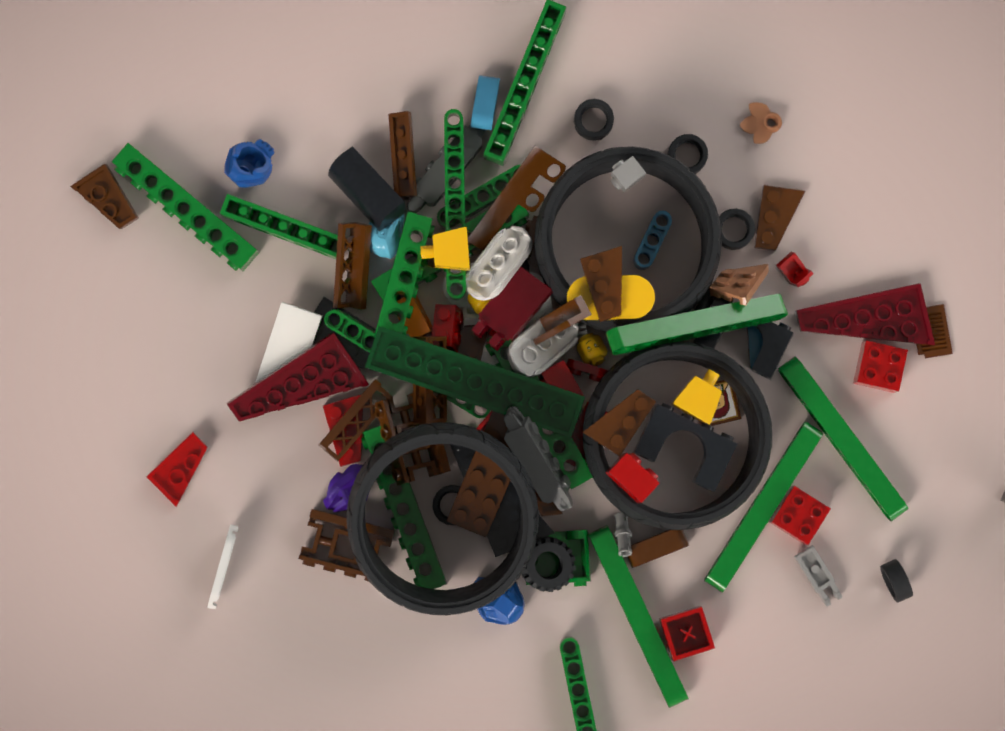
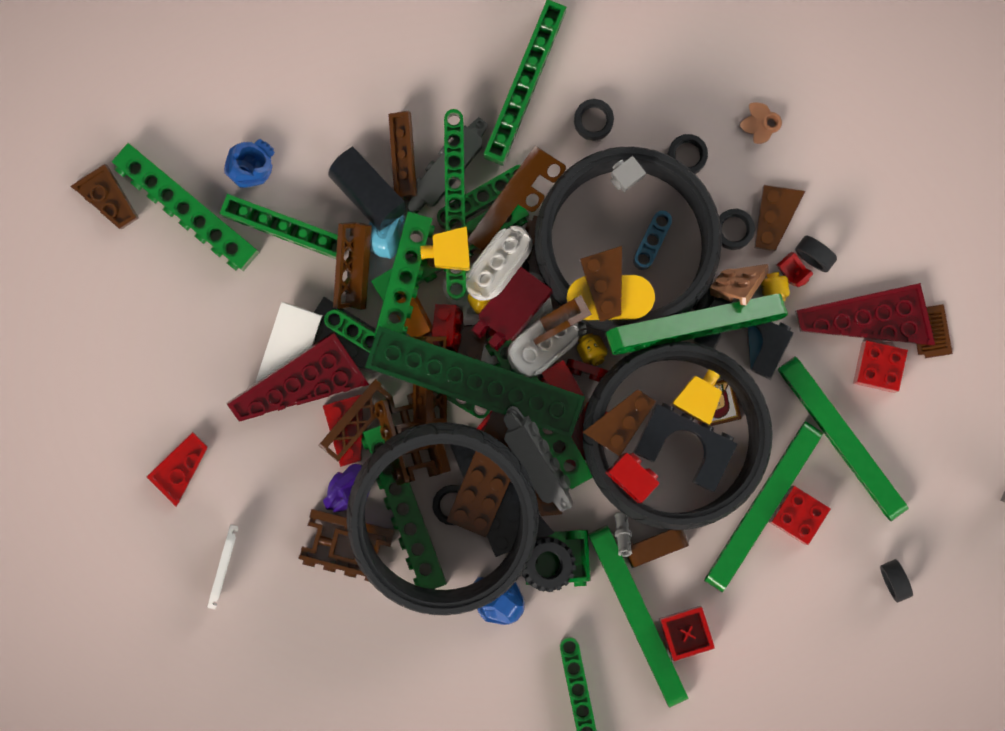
dark azure beam [471,75,500,131] -> none
light grey hinge [794,545,842,607] -> none
none -> yellow head [761,272,790,301]
none -> black tyre [795,235,837,272]

